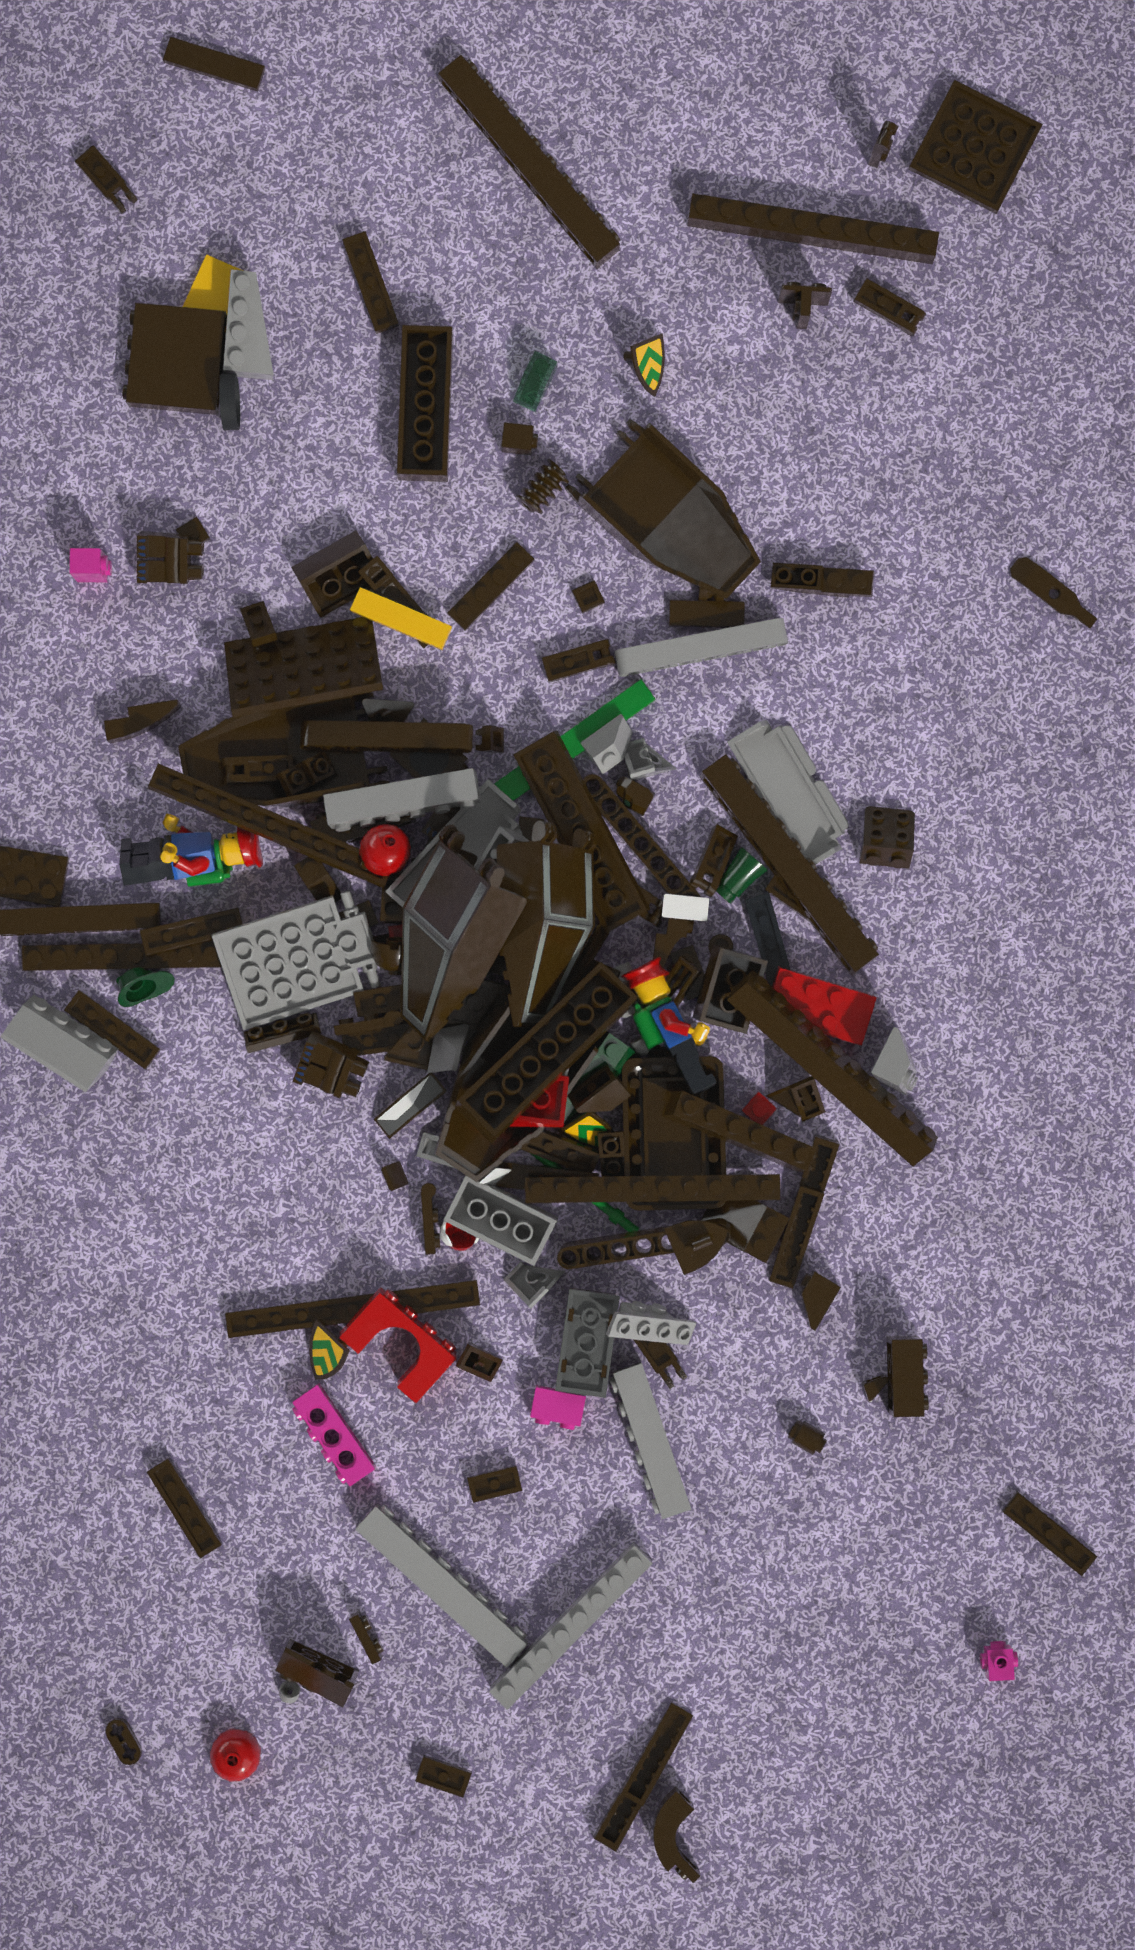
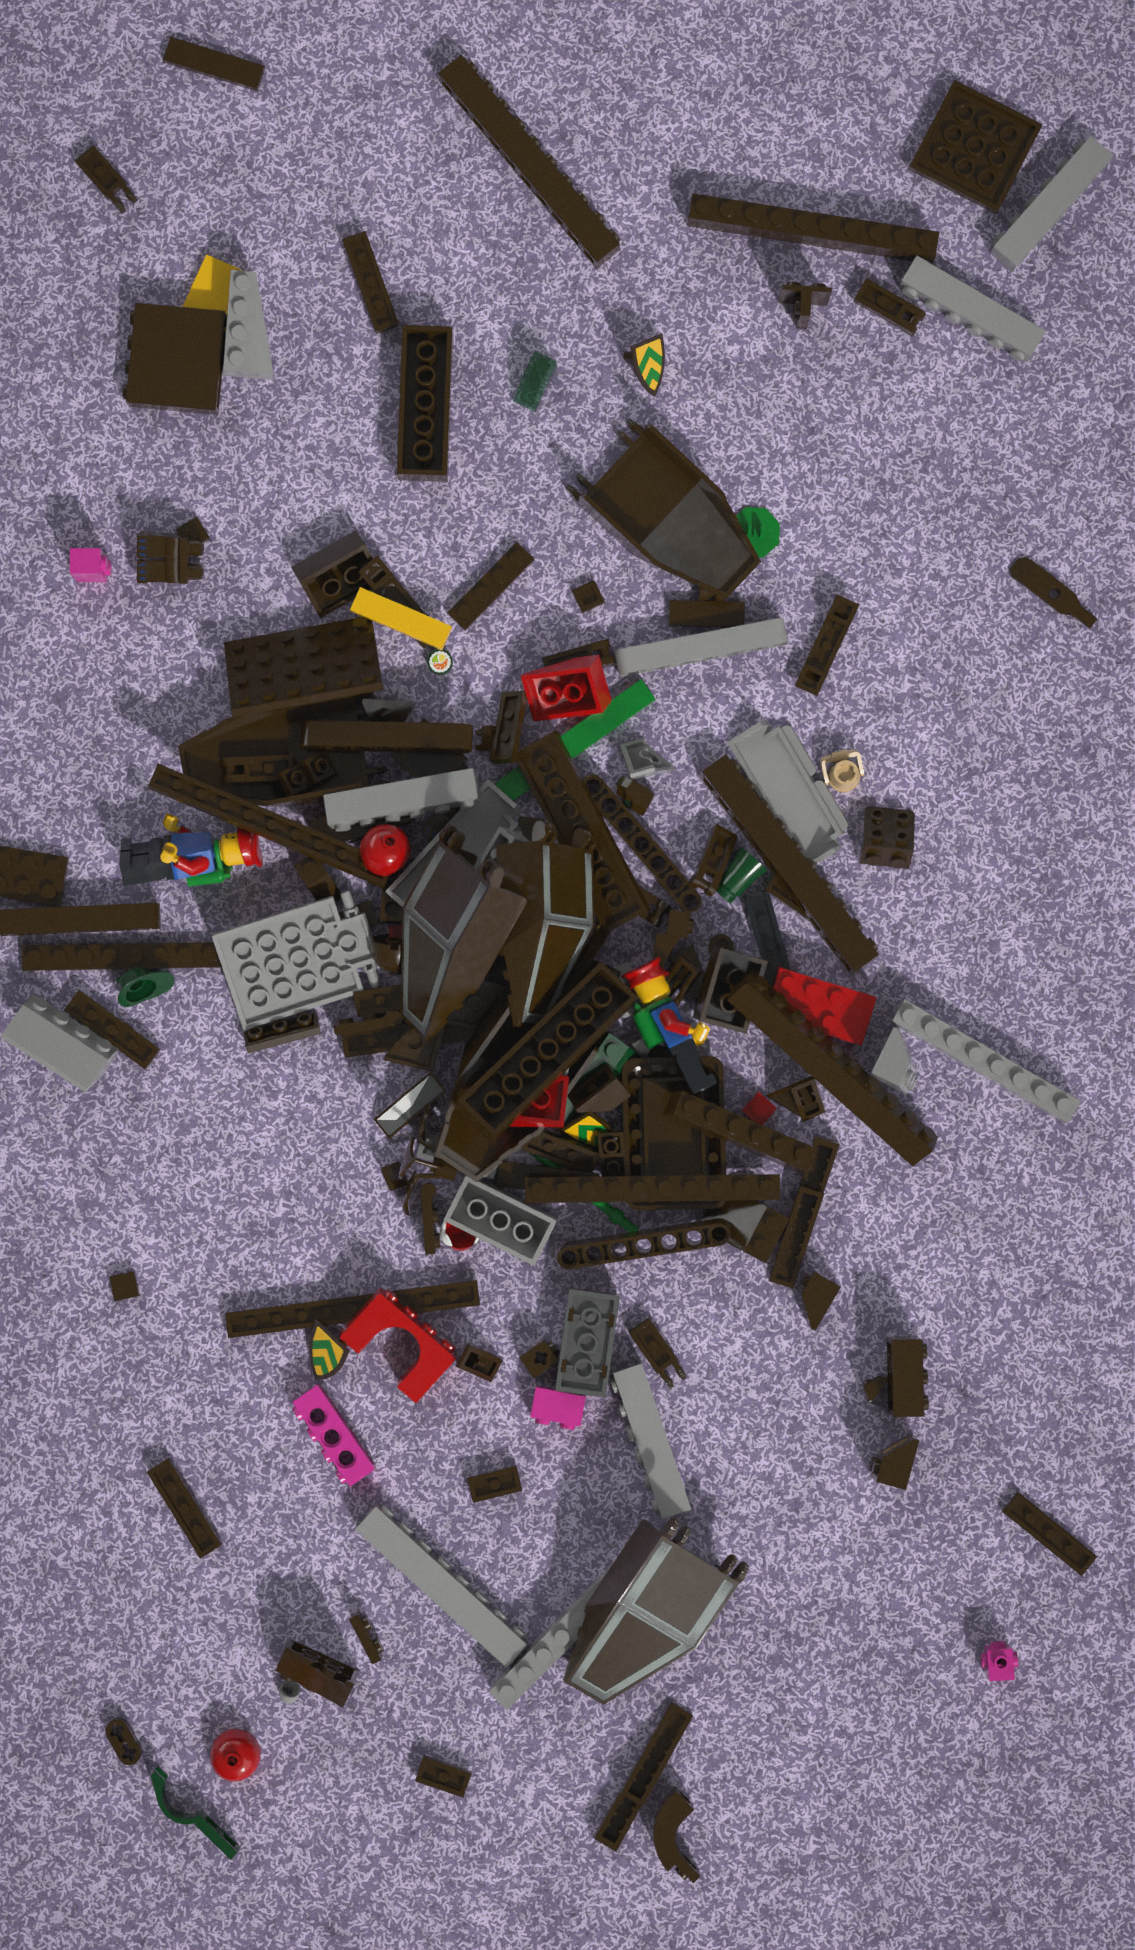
dark brown slope [104,699,181,744] -> none
dark brown plate [139,907,243,956] -> none
black tyre [219,374,241,430] -> none
dark brown plate [240,601,277,647] -> none
dark brown hips [292,1031,370,1099] -> none
light grey slope [427,1024,469,1073] -> none
white sticker [479,1168,511,1185] -> none
dark brown brick [501,422,538,456] -> none
light grey slope [503,1262,565,1308] -> none
dark brown piece [515,459,569,514] -> none
light grey slope [580,714,633,774] -> none
light grey bracket [606,1301,696,1345] -> none
white sticker [662,894,709,921] -> none
dark brown shield [664,1220,729,1275] -> none
dark brown slope [770,562,875,598] -> none
dark brown brick [787,1420,827,1455] -> none
dark brown plate [868,121,898,168] -> none
none -> dark brown tile [109,1271,140,1301]
none -> dark green piece [151,1766,240,1860]
none -> dark brown plant [399,1102,457,1216]
none -> tile [428,649,453,676]
none -> dark brown plate [489,690,527,764]
none -> dark brown brick [519,1339,560,1378]
none -> red slope [520,655,612,722]
none -> dark brown windscreen [563,1518,749,1705]
none -> green piece [737,507,780,558]
none -> dark brown slope [795,594,860,696]
none -> tan piece [820,749,864,793]
none -> dark brown slope [868,1434,920,1490]
none -> light grey brick [889,999,1081,1123]
none -> light grey brick [899,256,1046,362]
none -> light grey brick [990,136,1113,273]

